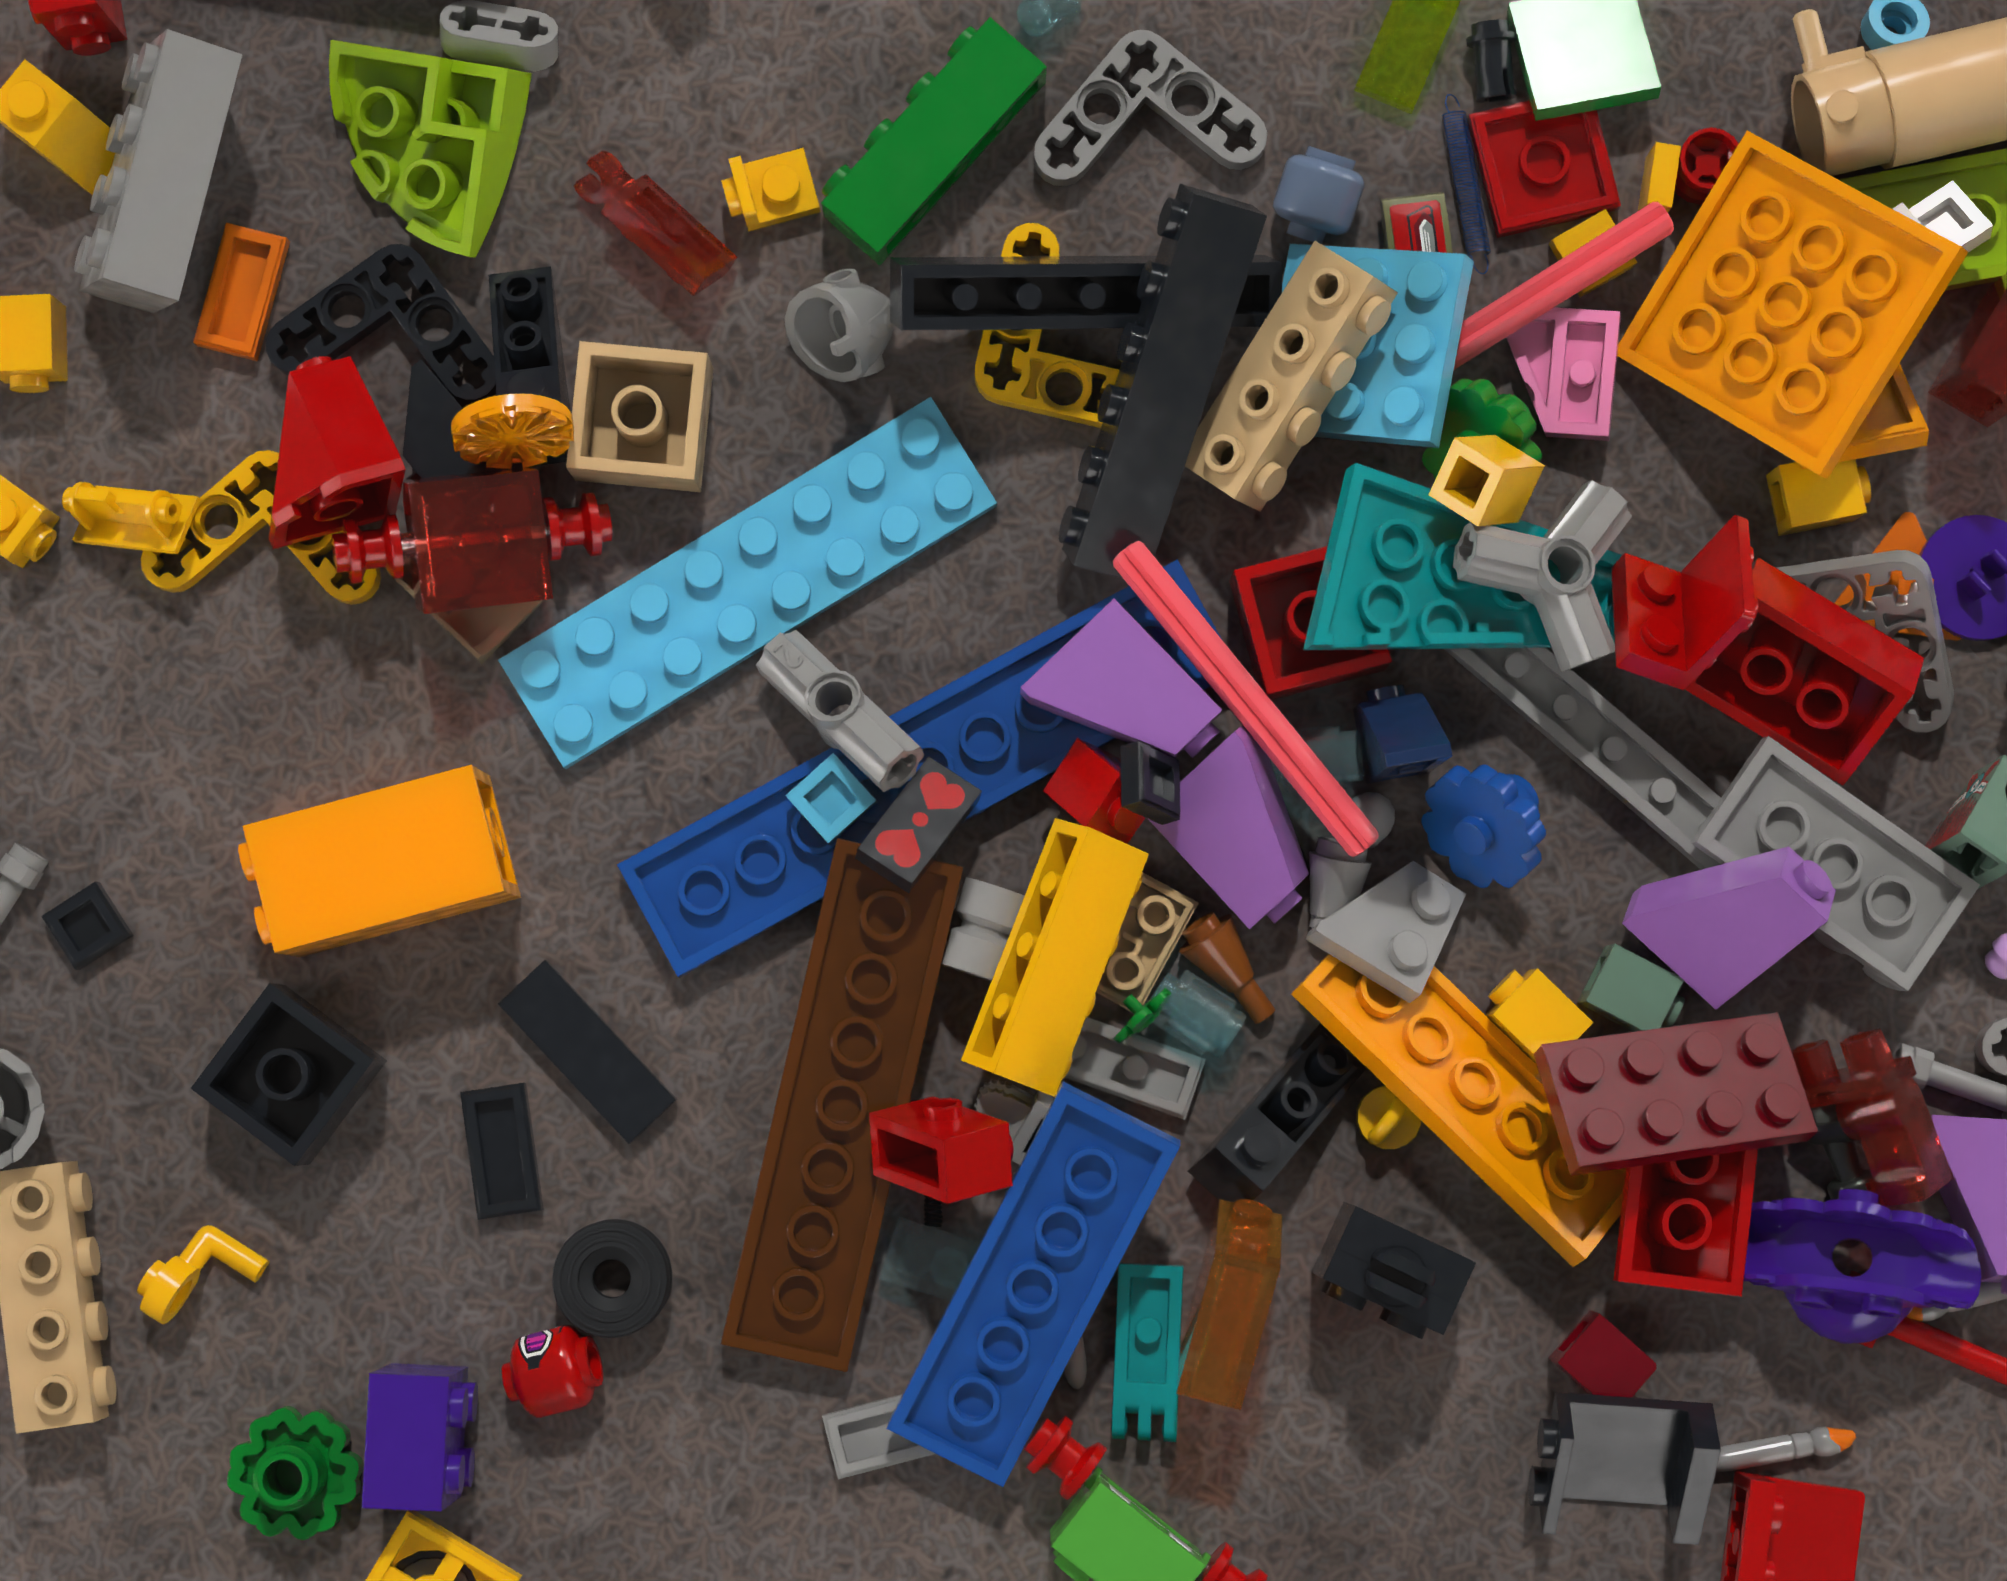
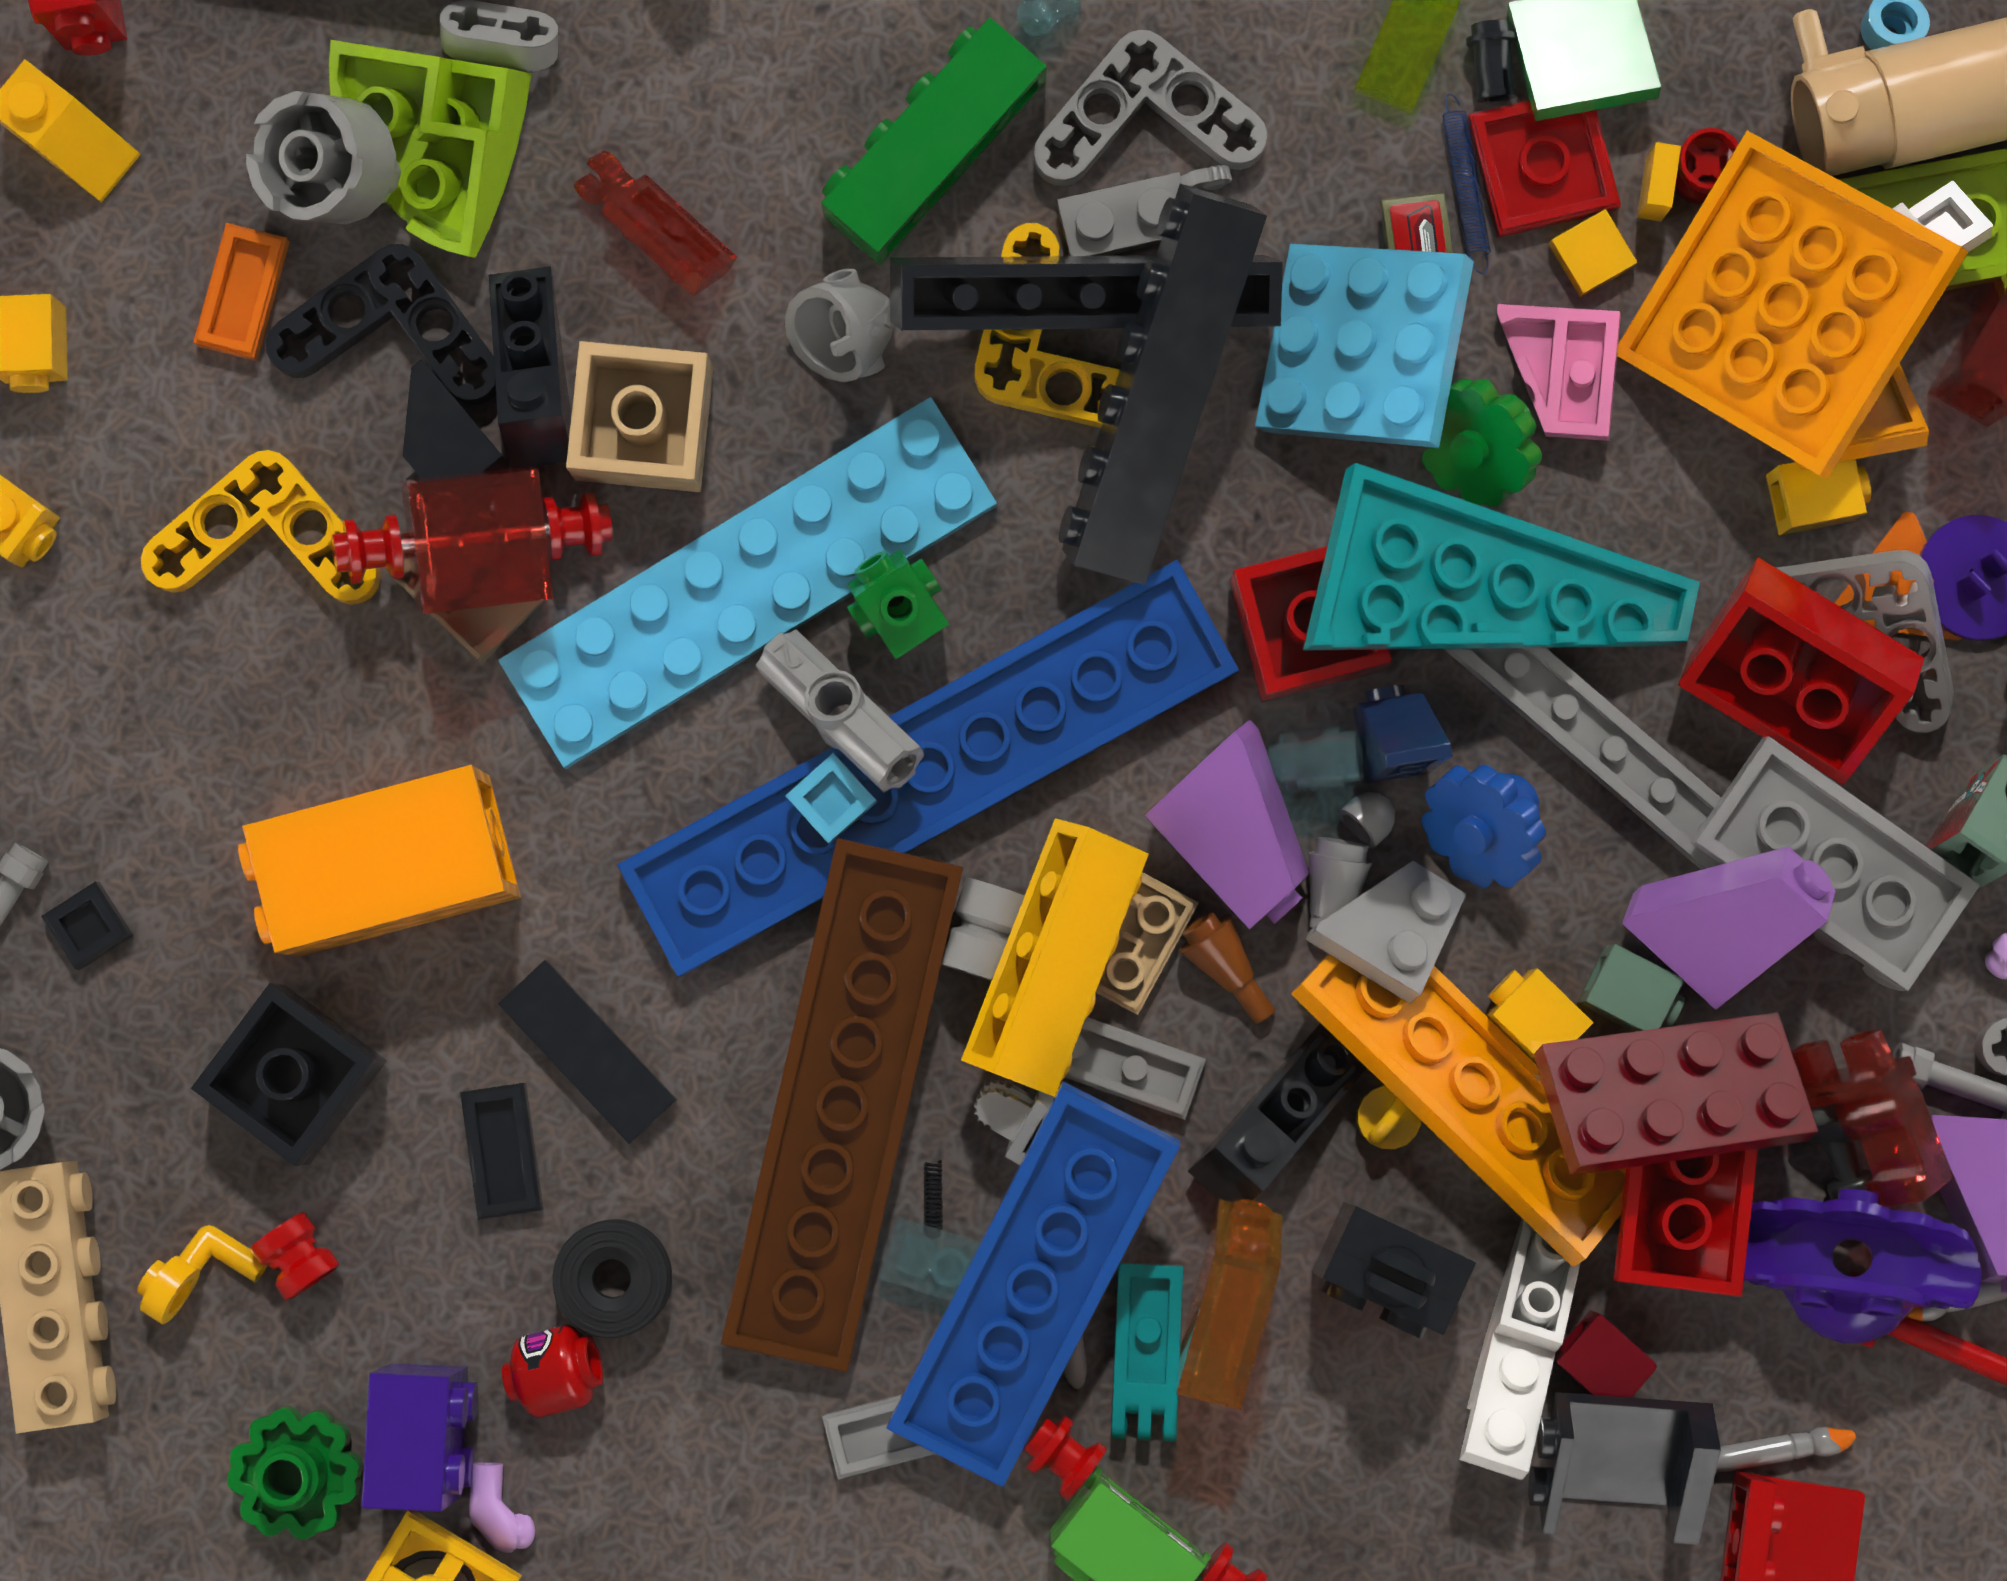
yellow hinge [62,482,201,555] -> none
light grey brick [74,29,242,313] -> none
red slope [269,356,406,550] -> none
light orange wheel [451,394,574,469] -> none
yellow bracket [721,148,821,232] -> none
black tile [855,757,982,893] -> none
red brick [869,1096,1014,1204] -> none
medium lavender slope [1020,599,1222,758] -> none
red brick [1043,738,1145,844] -> none
coral axle [1112,541,1379,857] -> none
green plant [1113,988,1172,1044] -> none
black tile [1120,741,1180,825] -> none
clear light blue brick [1150,968,1247,1059] -> none
tan brick [1185,241,1398,512] -> none
sand blue head [1273,146,1365,244] -> none
yellow brick [1429,435,1545,527] -> none
light grey piece [1453,480,1632,672] -> none
coral axle [1454,201,1674,370] -> none
red bracket [1611,515,1758,690] -> none
none -> light grey brick [246,91,401,225]
none -> red wheel [250,1212,341,1302]
none -> lavender arm [469,1462,535,1553]
none -> green brick [847,549,949,659]
none -> light grey hinge [1057,165,1232,256]
none -> white slope [1459,1219,1580,1480]

